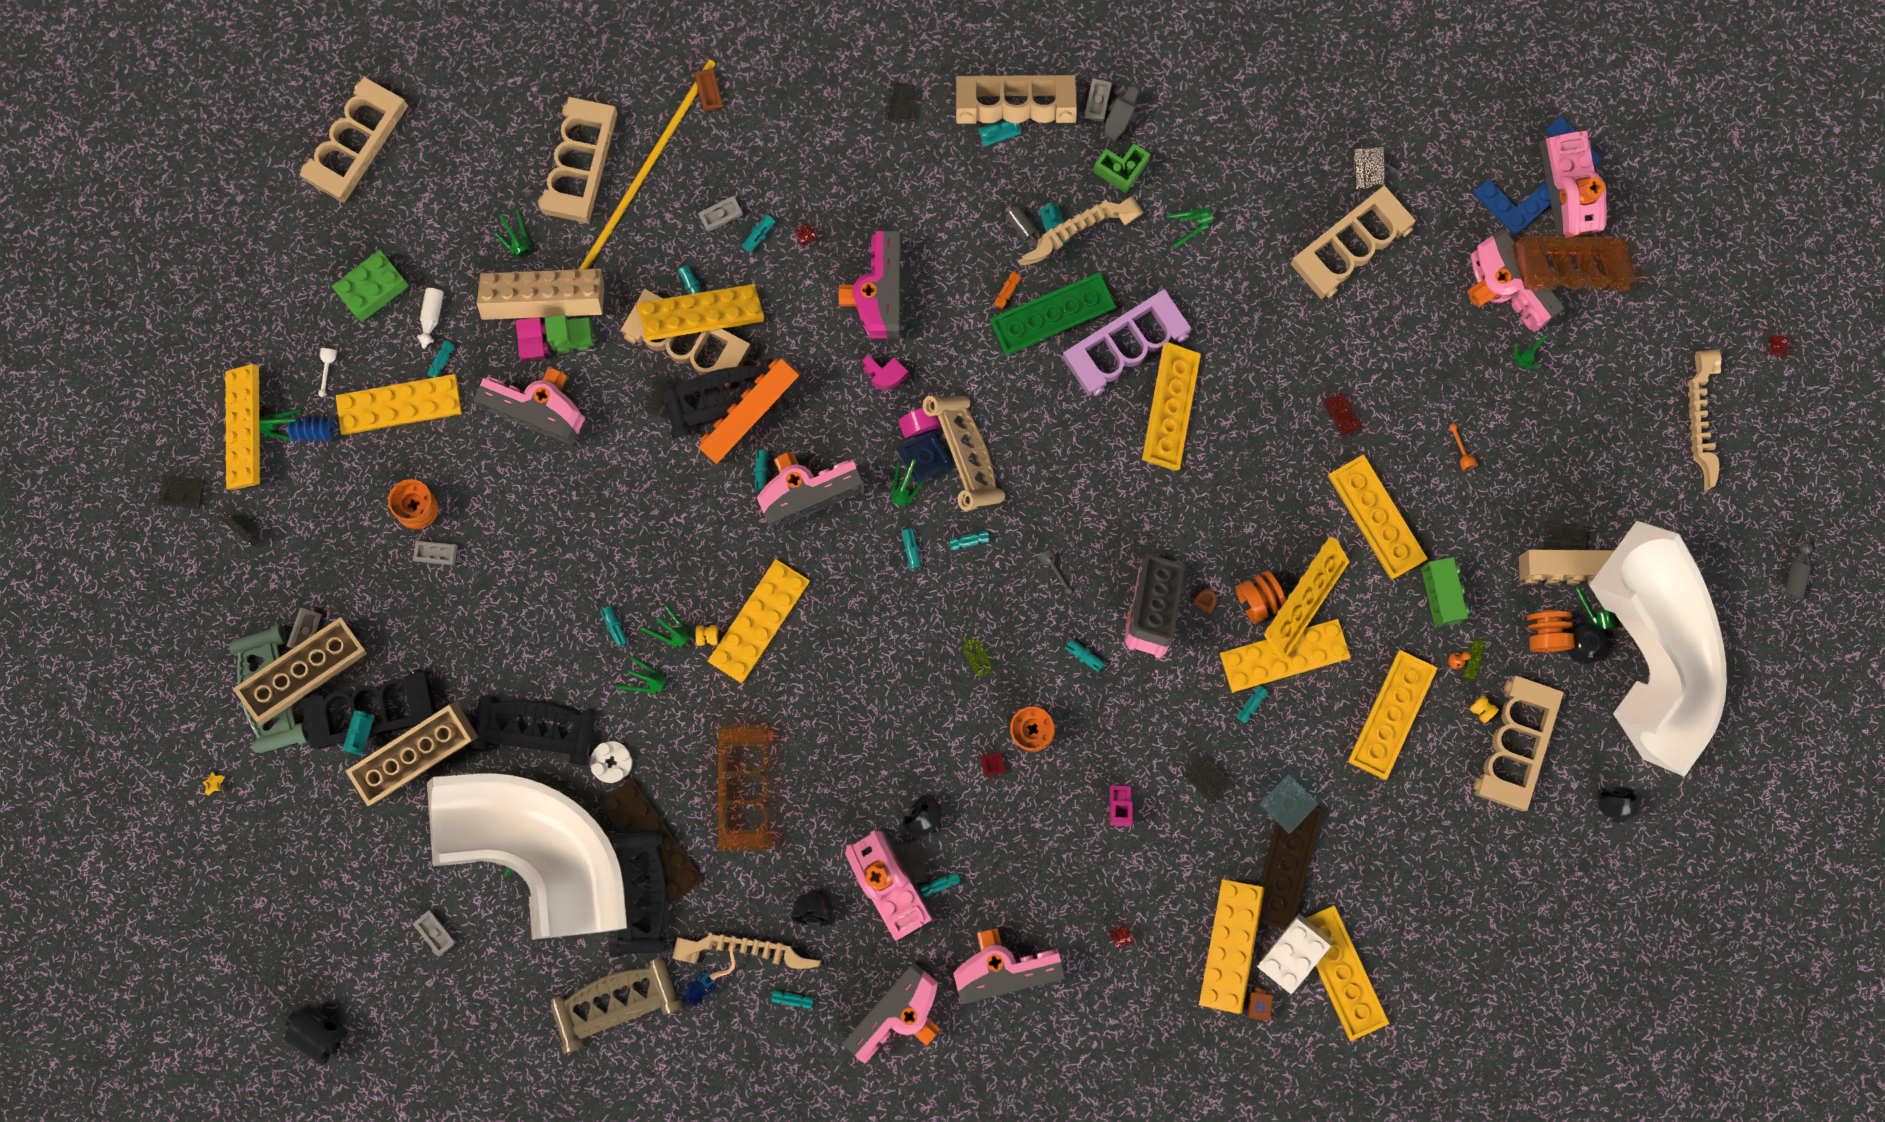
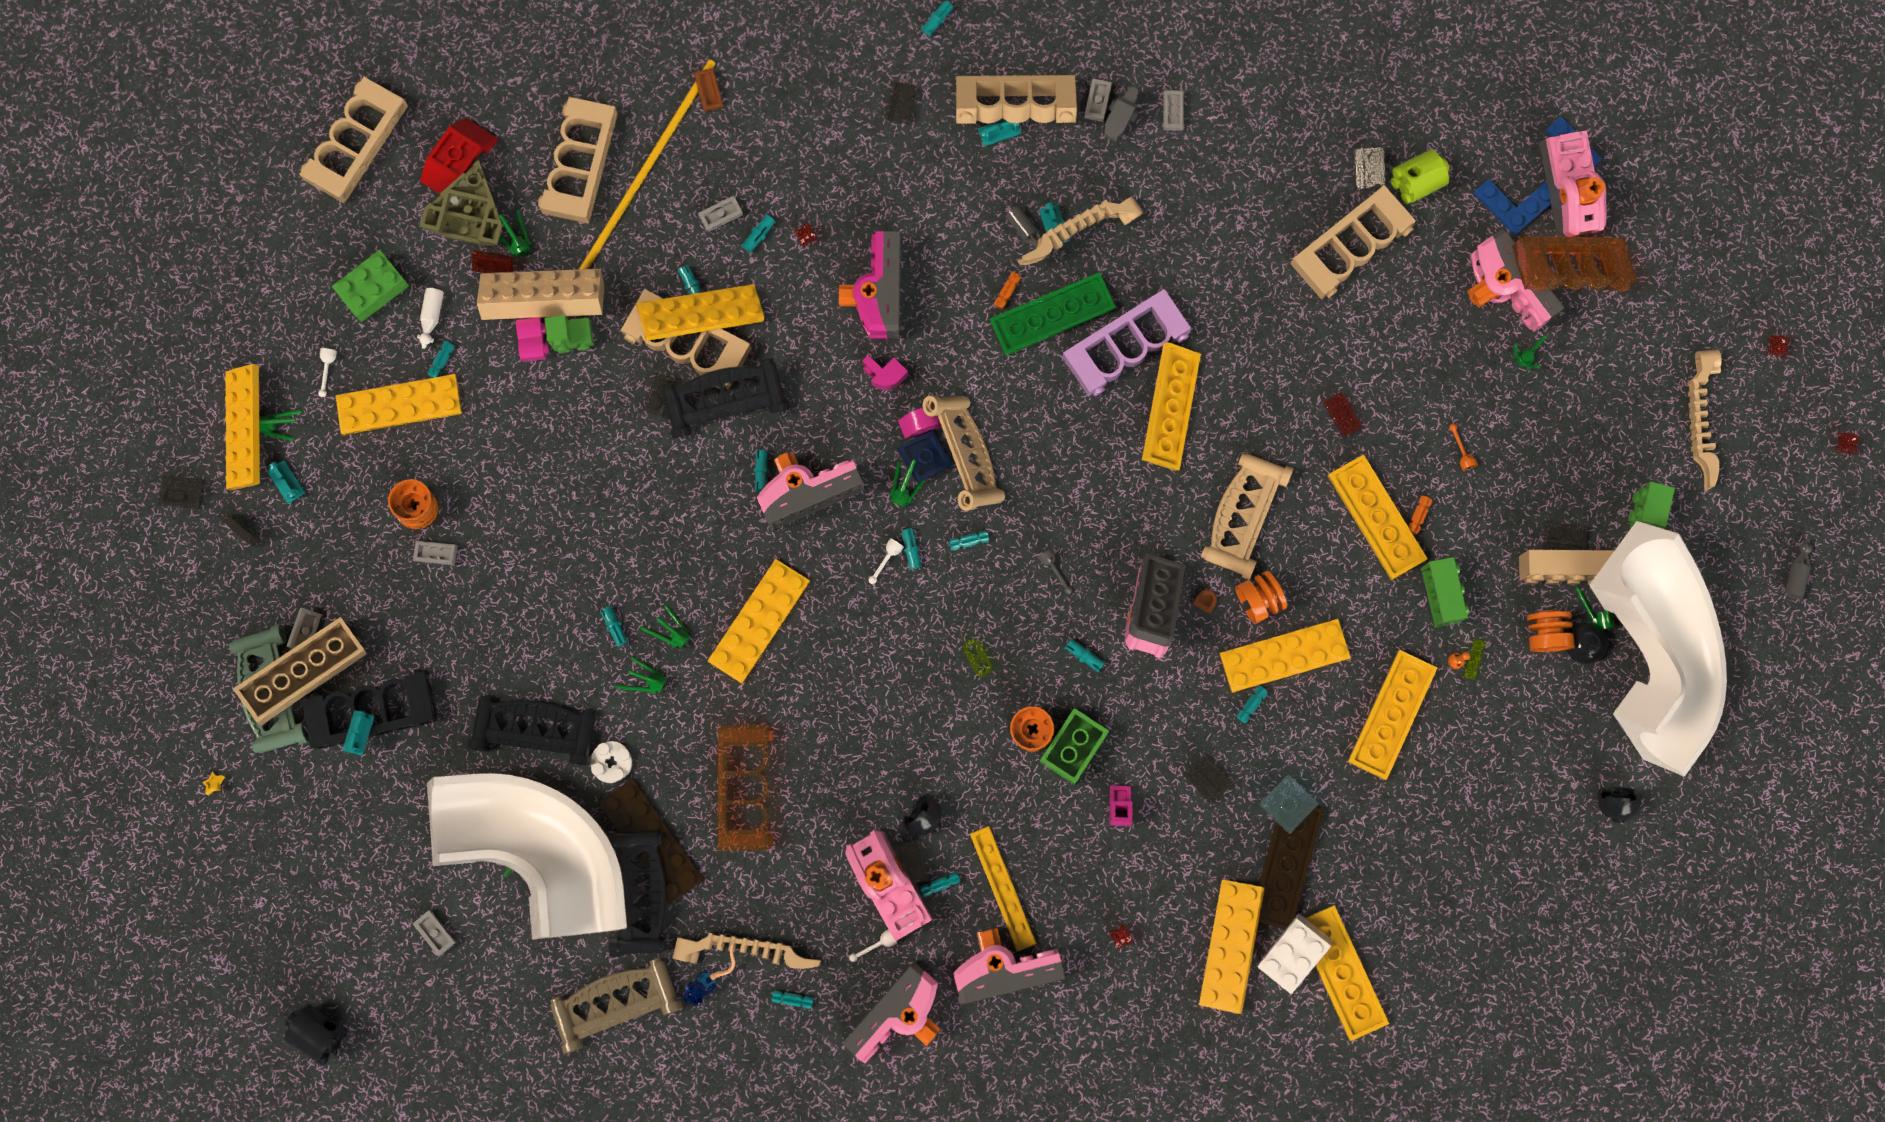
blue piece [288,416,334,442] -> none
tan brick [346,702,479,806] -> none
piece [473,368,585,445] -> none
yellow wheel [696,625,719,646] -> none
orange brick [698,357,801,464] -> none
black cylinder [791,890,834,926] -> none
dark red plate [981,752,1006,778] -> none
bright green brick [1094,144,1150,194] -> none
green plant [1166,207,1213,248] -> none
dark orange brick [1246,988,1273,1021] -> none
yellow plate [1264,537,1349,659] -> none
yellow wheel [1469,694,1499,724] -> none
tan fence [1473,676,1564,812] -> none
none -> teal hinge [267,460,305,504]
none -> red slope [420,118,498,194]
none -> olive wedge [420,160,503,246]
none -> clear red plate [472,250,513,273]
none -> white hinge [849,929,898,962]
none -> white hinge [869,538,904,584]
none -> teal axle [921,1,953,37]
none -> yellow tile [970,826,1037,952]
none -> bright green brick [1040,708,1109,785]
none -> light grey plate [1163,90,1184,131]
none -> tan piece [1201,453,1294,580]
none -> lime cylinder [1391,149,1450,205]
none -> orange axle [1408,496,1432,535]
none -> bright green brick [1628,482,1675,529]
none -> clear red wheel [1836,433,1860,455]

